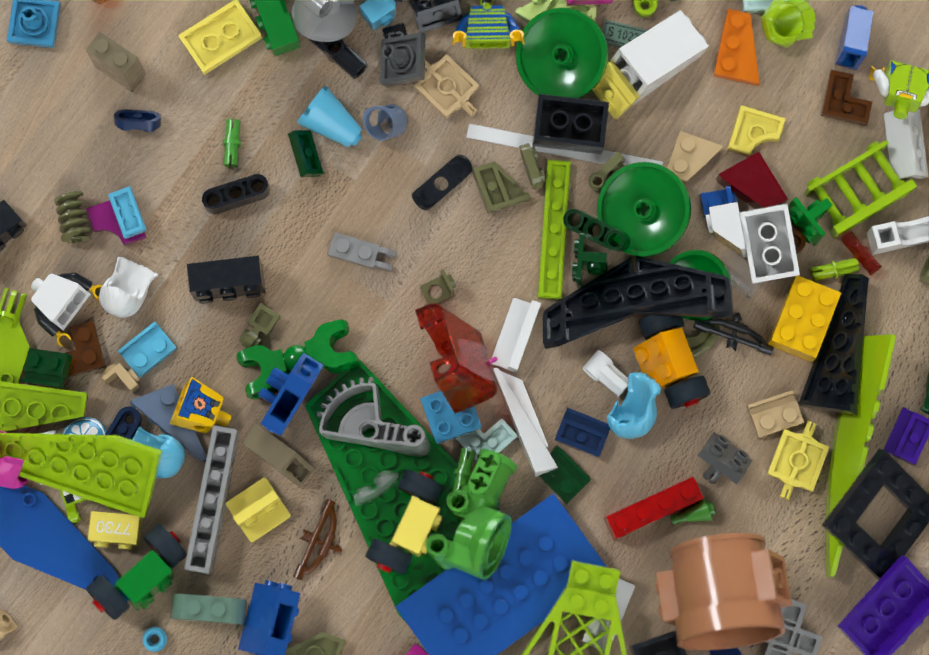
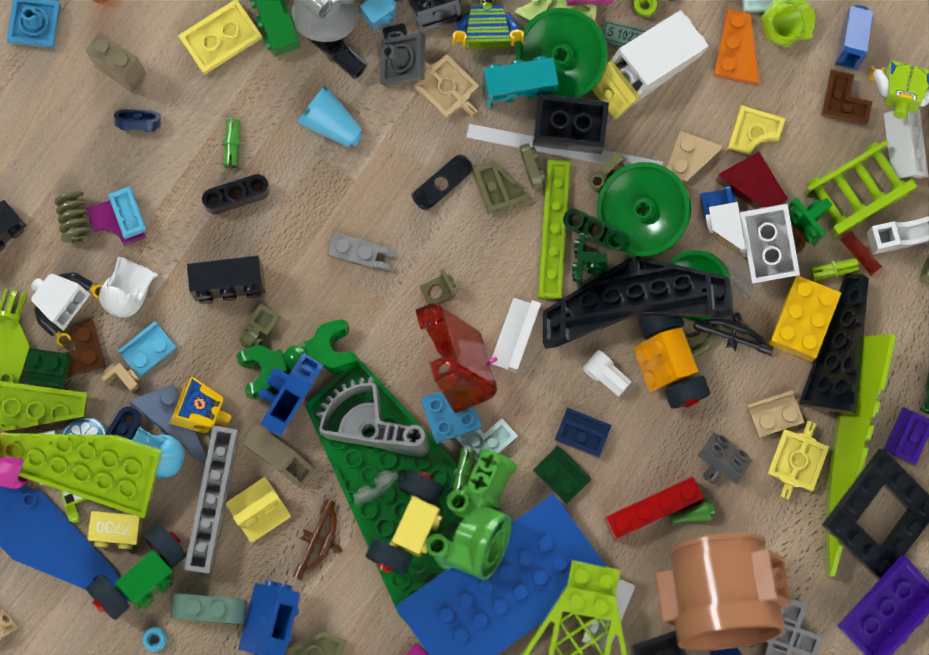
dark green plate [288,130,324,178] -> none
sand blue helmet [363,104,408,141] -> none
white wedge [493,368,557,477] -> none
medium azure piece [607,372,661,439] -> none
none -> teal wedge [482,56,558,109]

